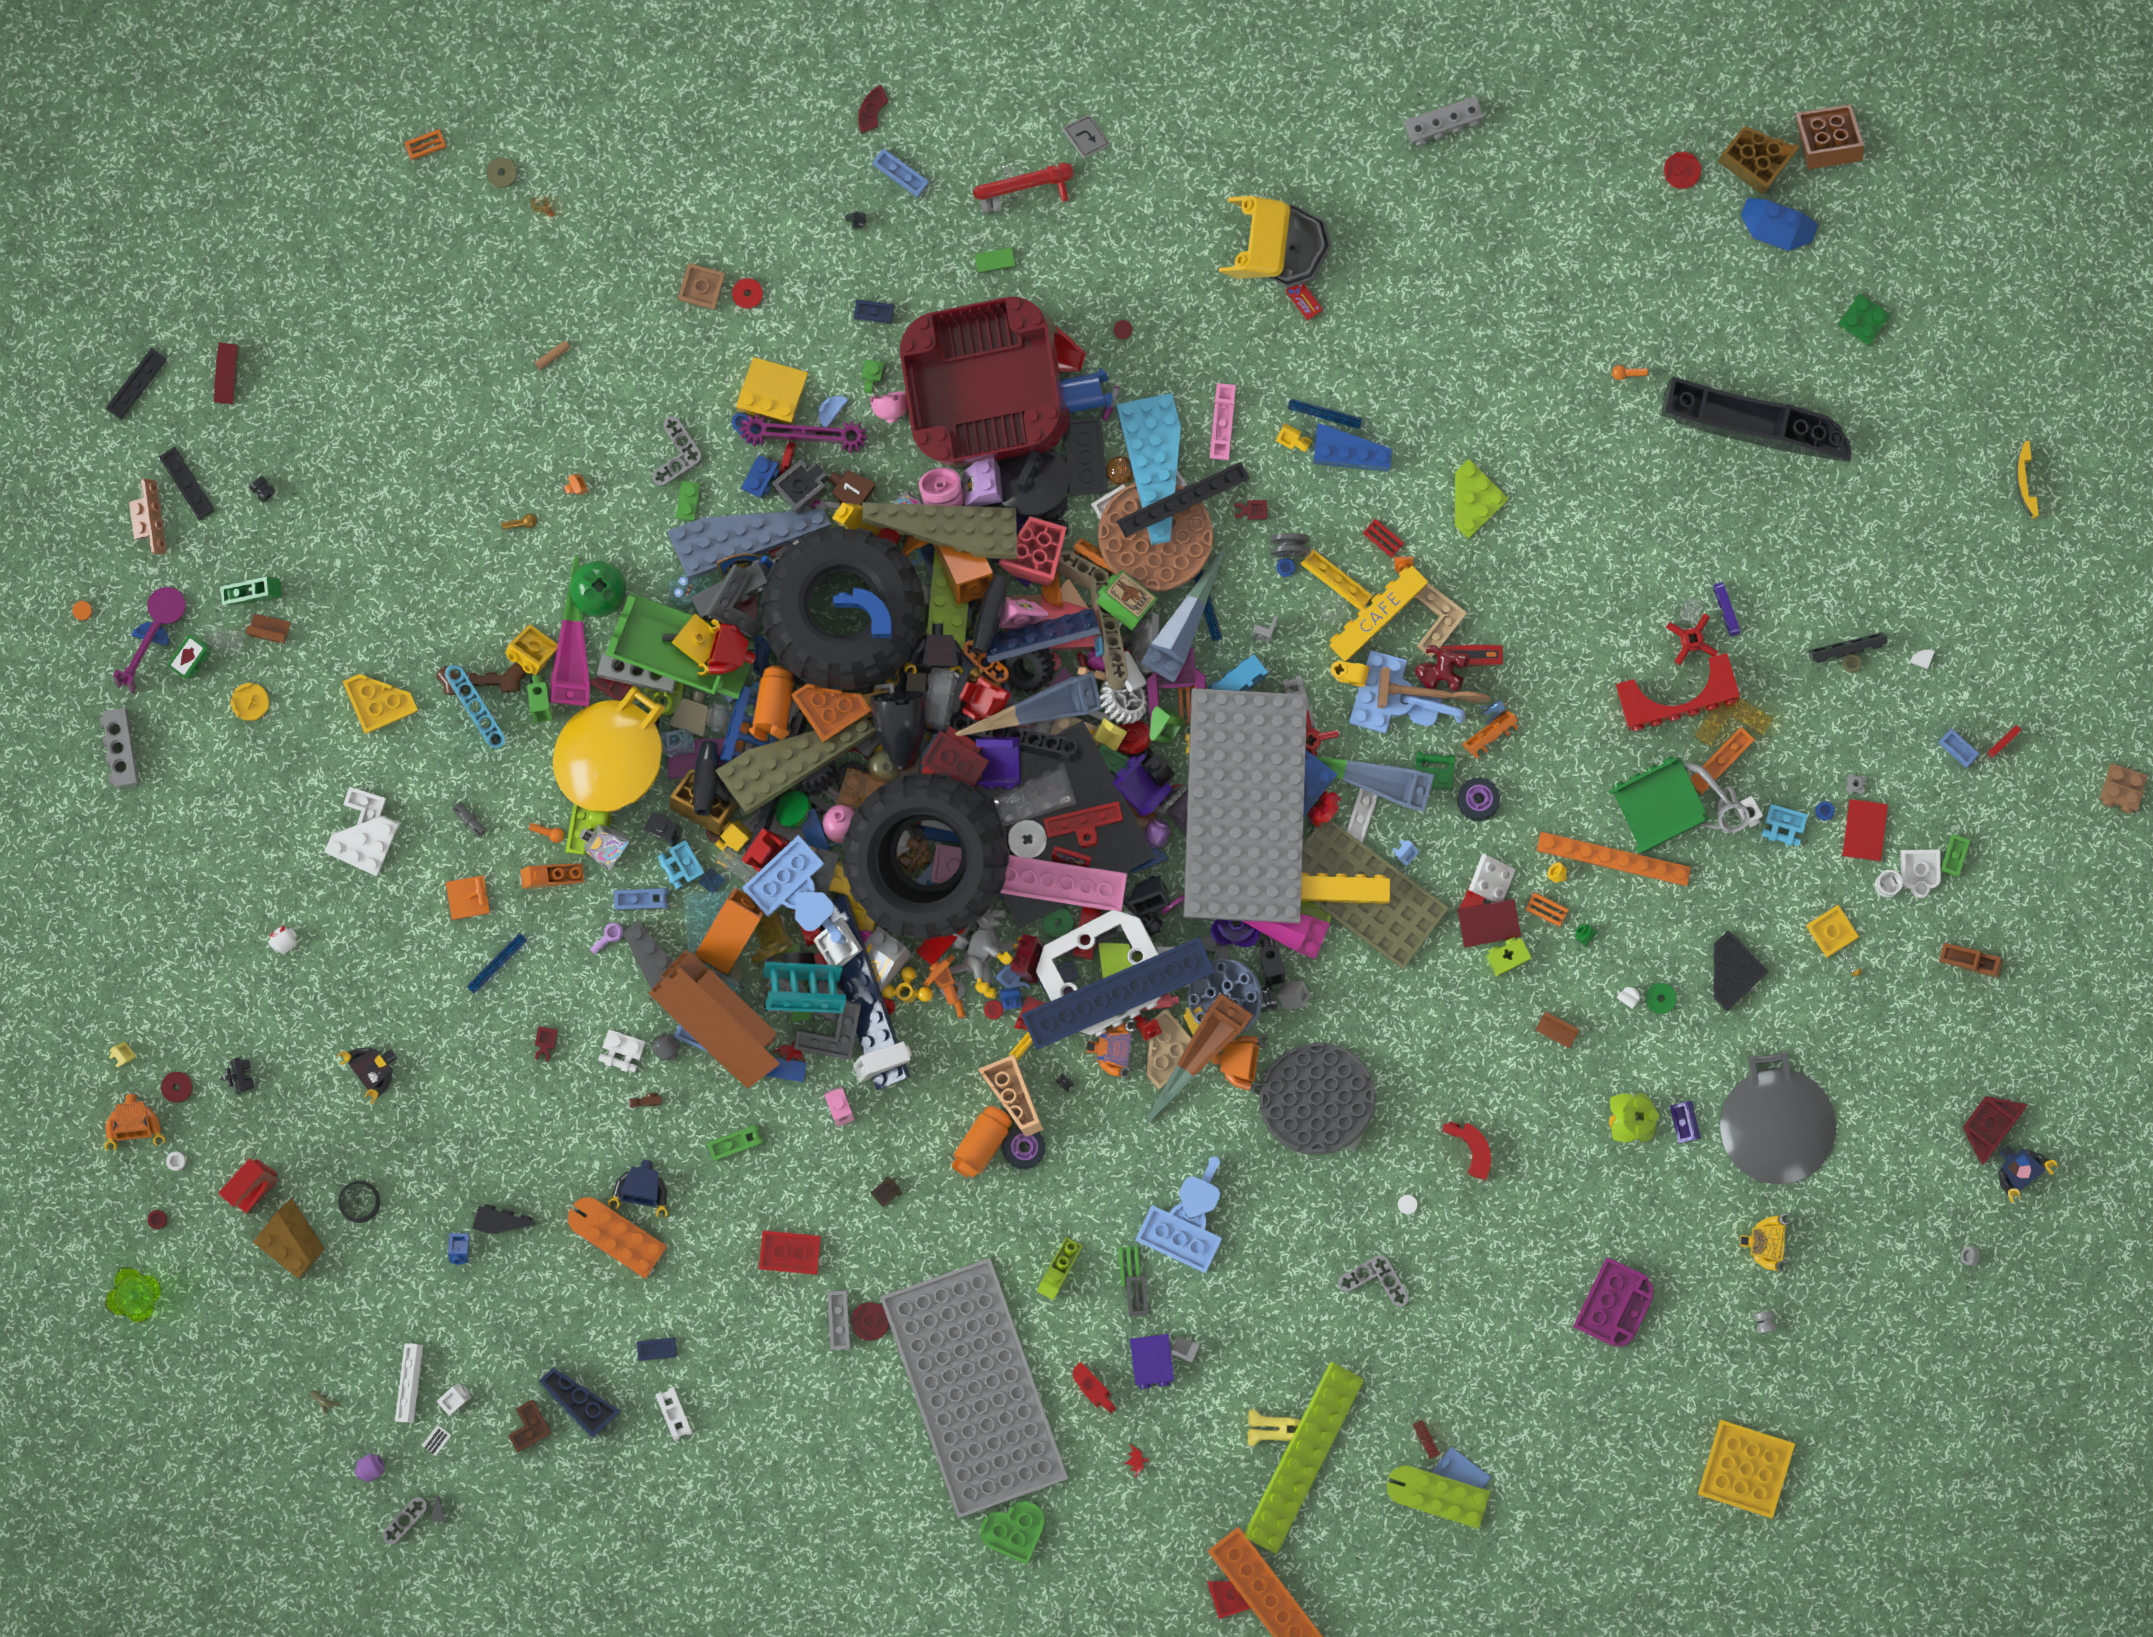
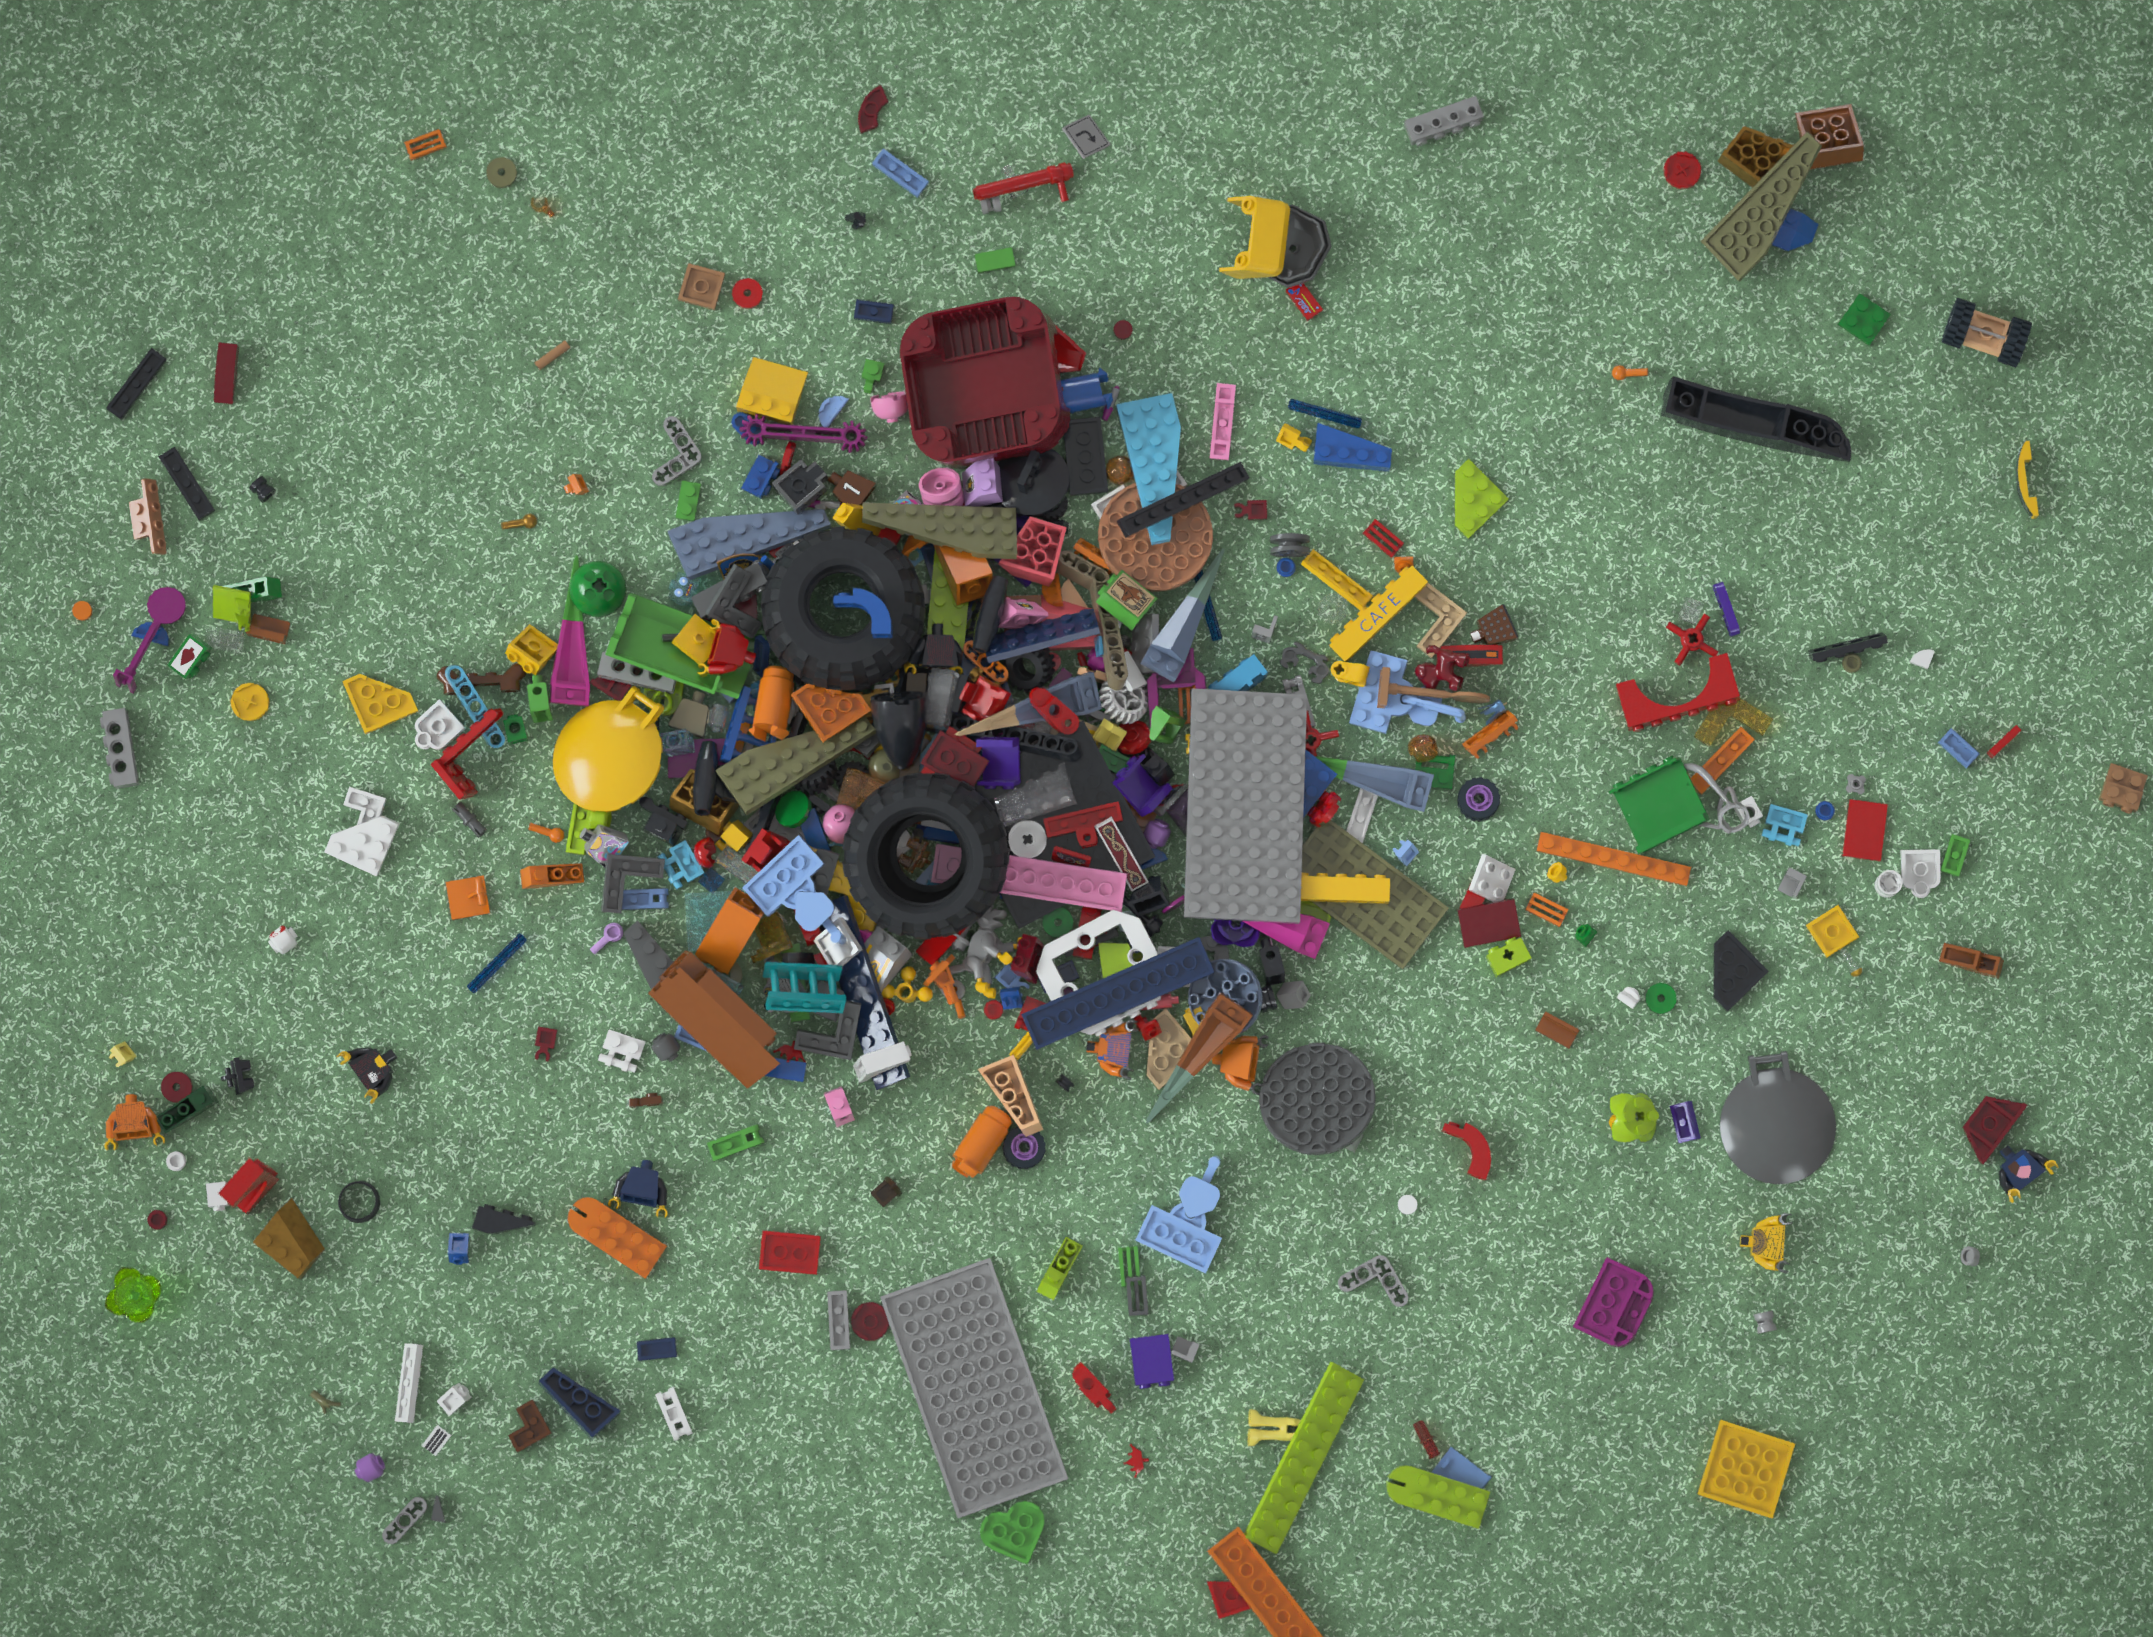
none -> dark green slope [156,1085,219,1134]
none -> white brick [206,1182,230,1211]
none -> lime plate [213,585,251,632]
none -> white plate [415,699,466,750]
none -> red bracket [430,708,504,800]
none -> green brick [503,714,528,745]
none -> dark grey plate [601,854,665,913]
none -> black hinge [639,796,689,831]
none -> red hair [694,837,716,868]
none -> red piece [1029,687,1079,735]
none -> tile [1095,817,1148,891]
none -> dark grey helmet [1280,642,1329,684]
none -> clear orange hair [1407,734,1438,762]
none -> reddish brown torso [1470,604,1518,645]
none -> olive wing [1701,132,1822,281]
none -> light grey panel [1778,867,1807,899]
none -> plate [1941,297,2032,368]

